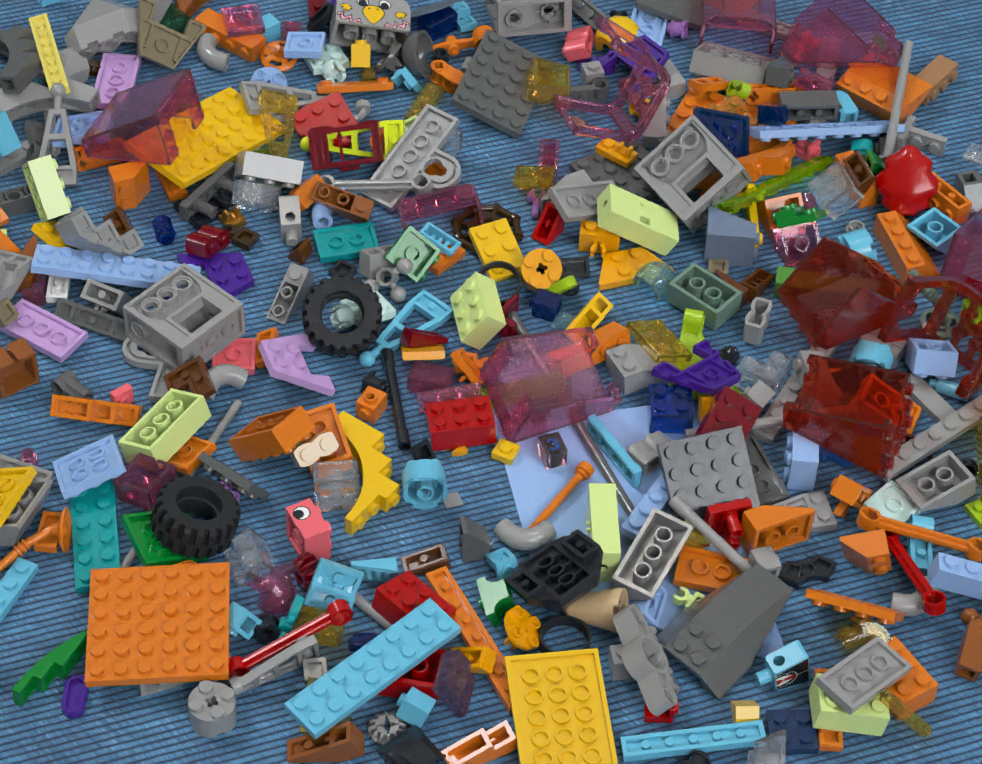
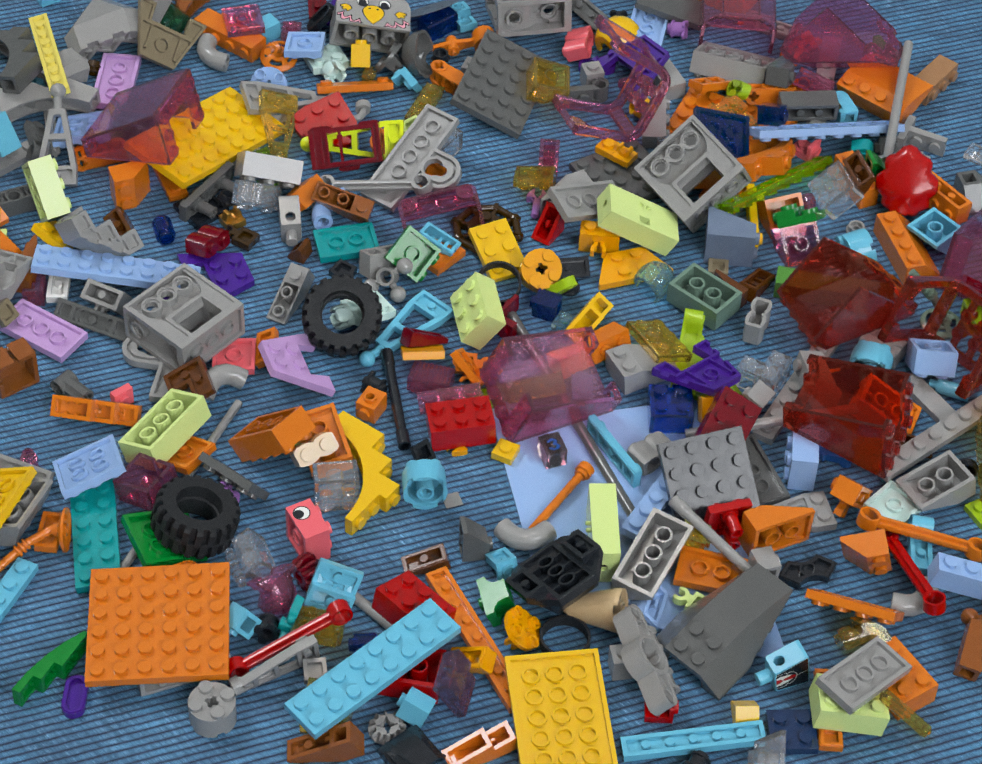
medium azure slope [350,557,398,583] -> none
black plate [720,345,740,366] -> none

